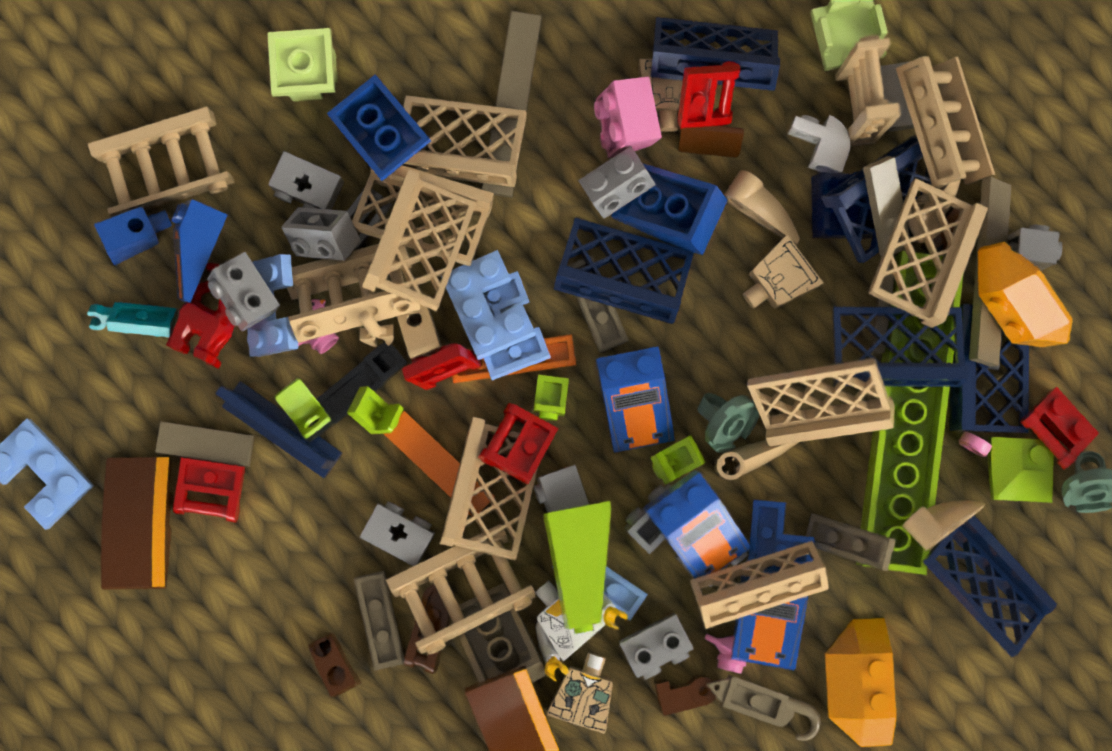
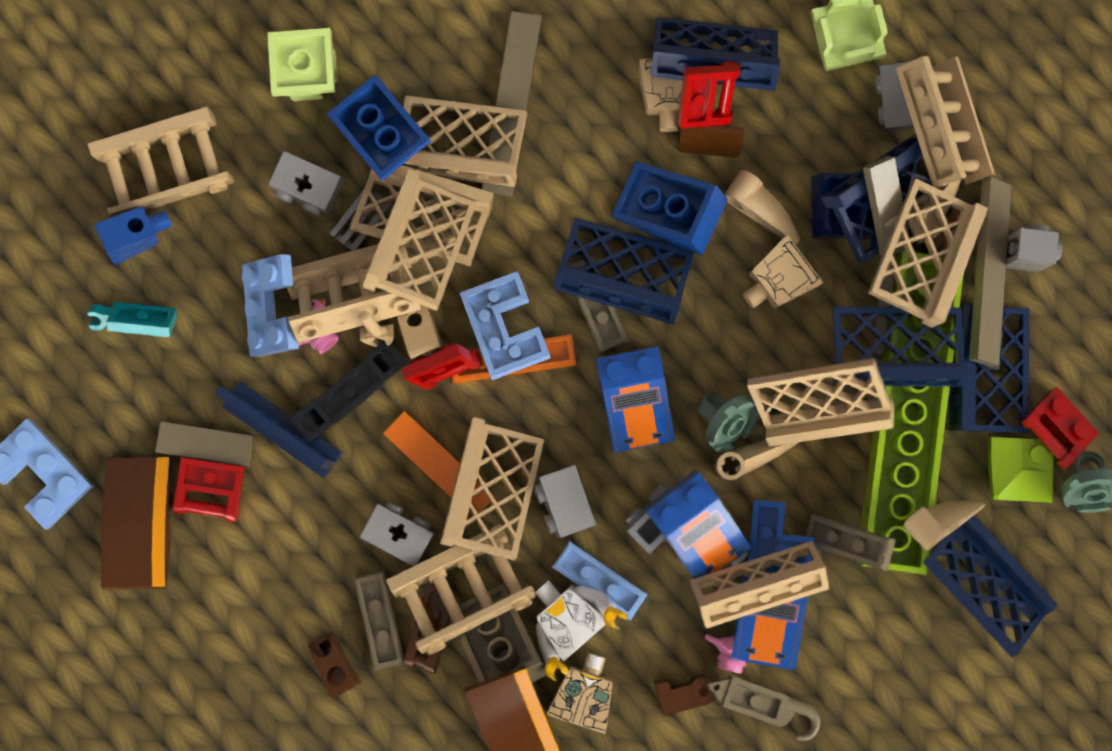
red animal [166,262,235,369] -> none
blue slope [171,199,227,303] -> none
light grey brick [207,252,280,332] -> none
lime bracket [274,378,331,439] -> none
light grey brick [281,207,361,261] -> none
lime bracket [347,386,404,434] -> none
light blue plate [441,250,536,360] -> none
red plate [478,403,559,484] -> none
lime bracket [533,374,569,421] -> none
lime slope [543,501,611,634] -> none
light grey brick [578,146,656,219] -> none
bright pink slope [594,76,662,158] -> none
light grey brick [619,613,694,679] -> none
lime bracket [651,435,706,484] -> none
white brick [788,115,850,178] -> none
light orange wedge [824,618,897,747] -> none
tan fence [835,35,900,146] -> none
bright pink tile [958,431,992,457] -> none
light orange wedge [978,242,1073,347] -> none

